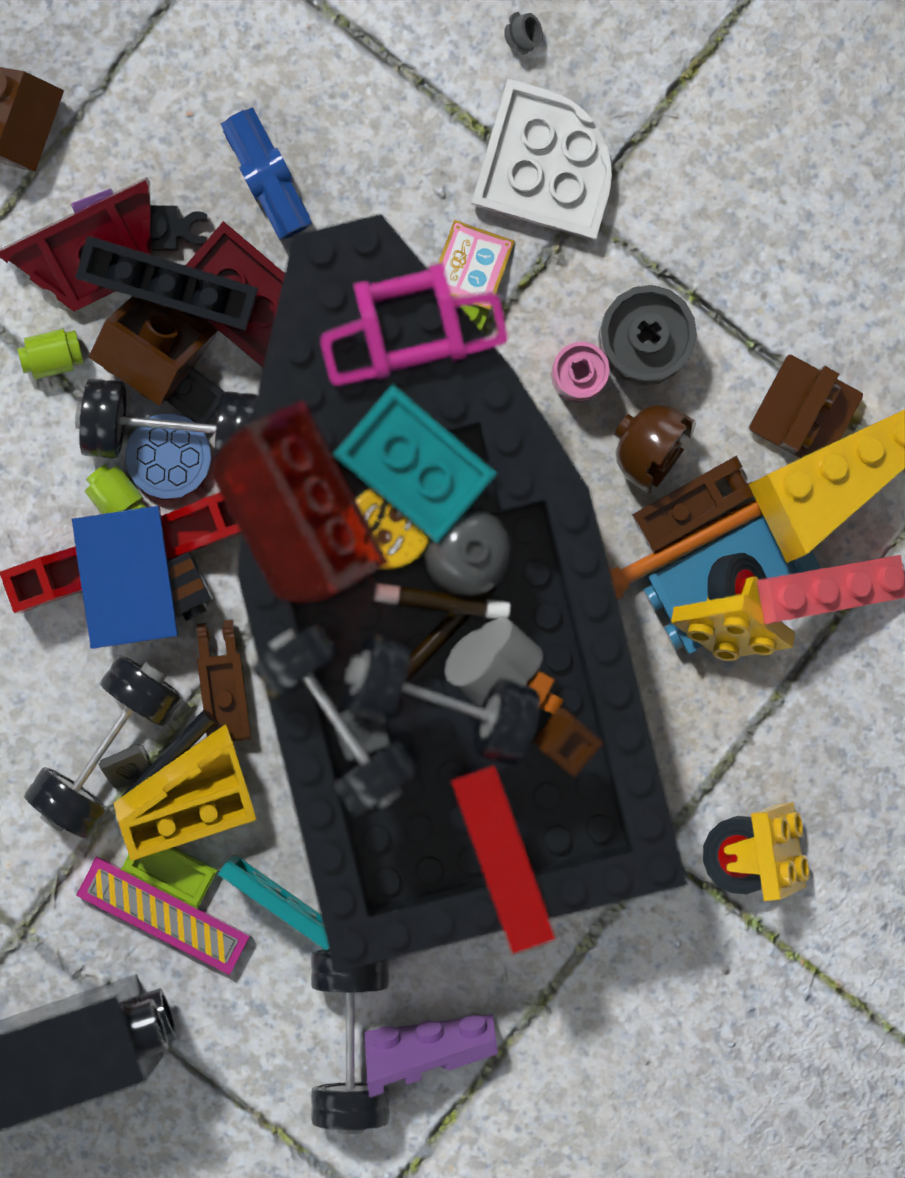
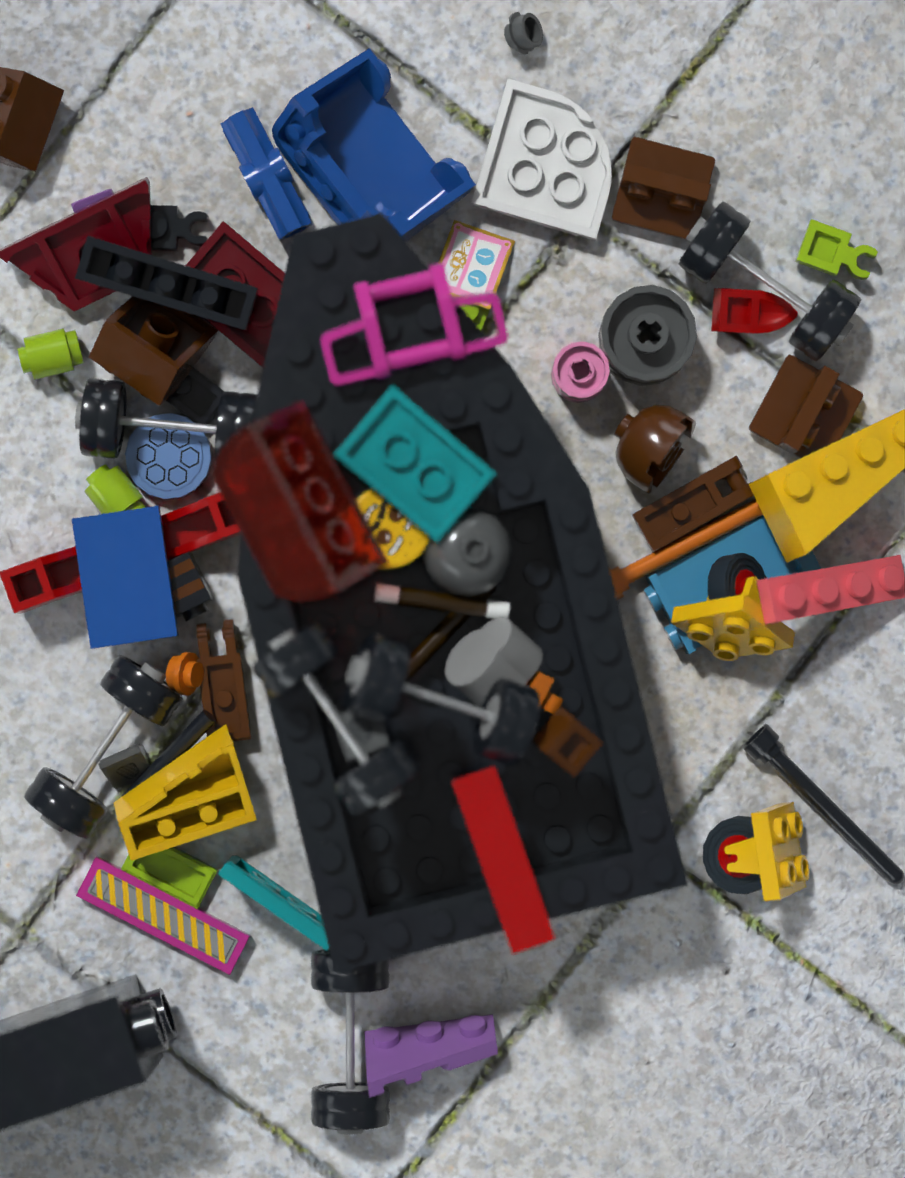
none -> orange plate [166,652,204,696]
none -> blue windscreen [272,48,476,242]
none -> reddish brown bracket [611,137,715,241]
none -> black axle [678,201,862,362]
none -> red plate [711,288,798,334]
none -> black piece [743,724,904,884]
none -> lime plate [795,219,878,280]

